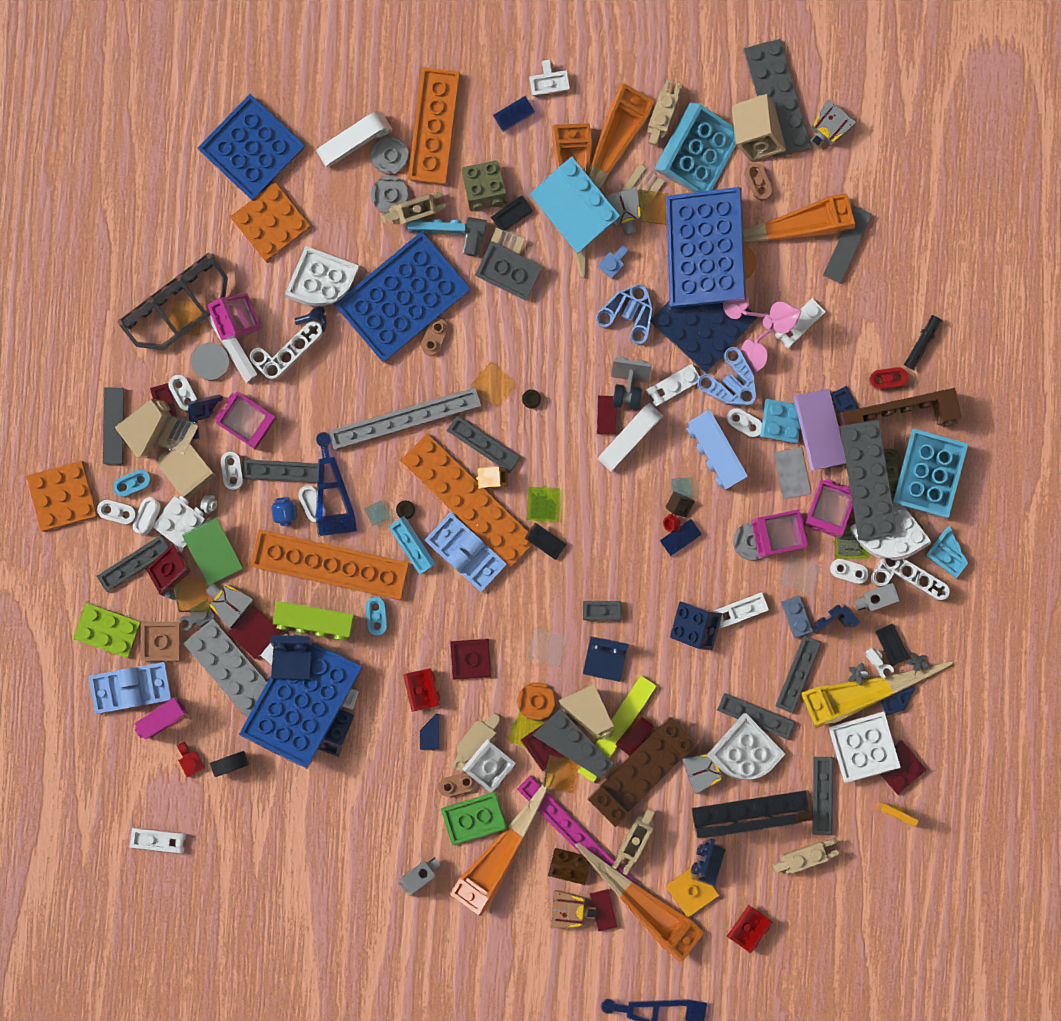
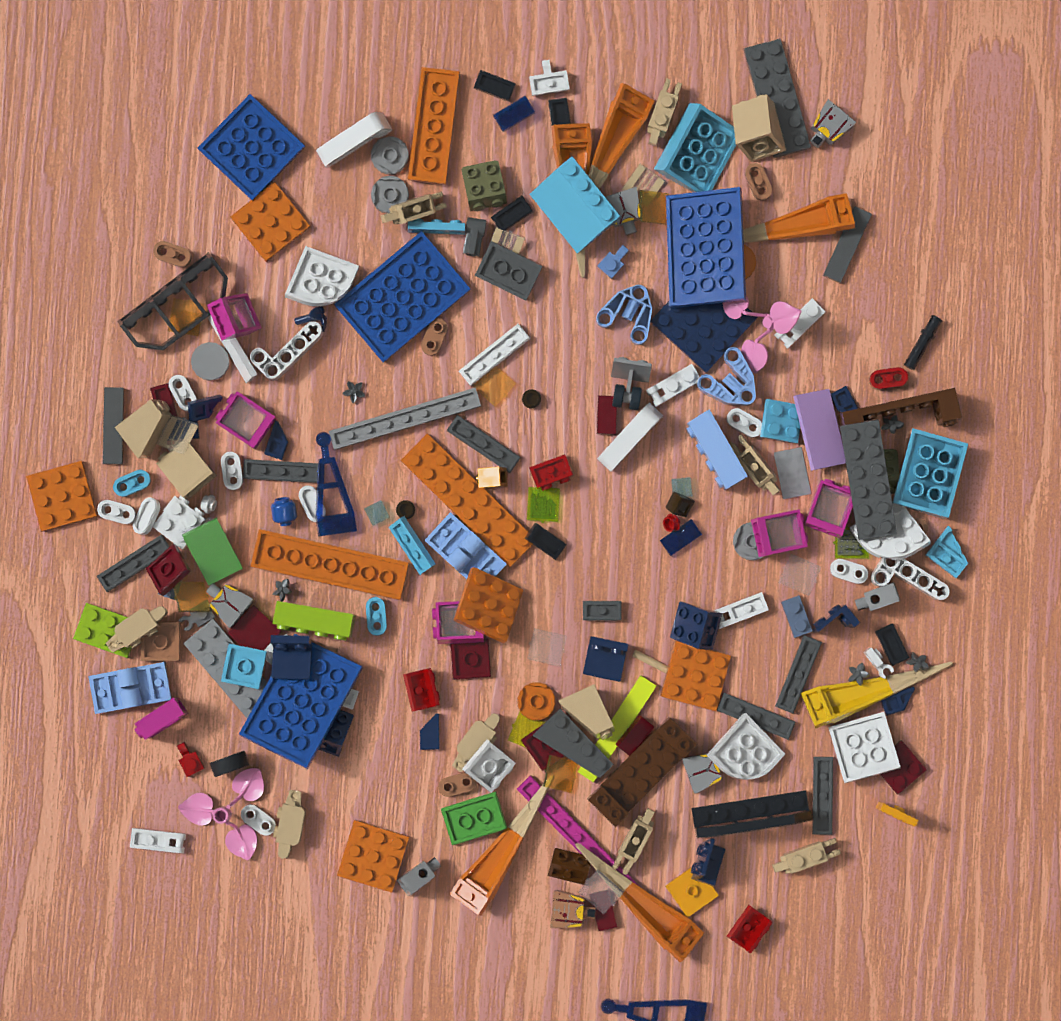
none -> tan hinge [106,606,167,653]
none -> nougat plate [153,241,191,267]
none -> bright pink plant [178,768,264,860]
none -> medium azure plate [221,644,267,689]
none -> white plate [241,804,276,836]
none -> dark blue tile [264,421,289,461]
none -> dark grey plant [272,579,292,602]
none -> tan hinge [273,790,306,859]
none -> orange plate [337,820,409,893]
none -> dark grey plant [343,381,365,403]
none -> window [432,601,484,644]
none -> orange plate [453,567,523,643]
none -> white tile [459,324,530,386]
none -> black tile [474,70,516,102]
none -> red bracket [529,454,573,491]
none -> black tile [548,98,571,126]
none -> clear piece [578,870,623,914]
none -> tan bar [632,650,668,673]
none -> orange plate [660,641,731,711]
none -> tan hinge [730,435,780,496]
none -> dark grey plant [881,415,904,434]

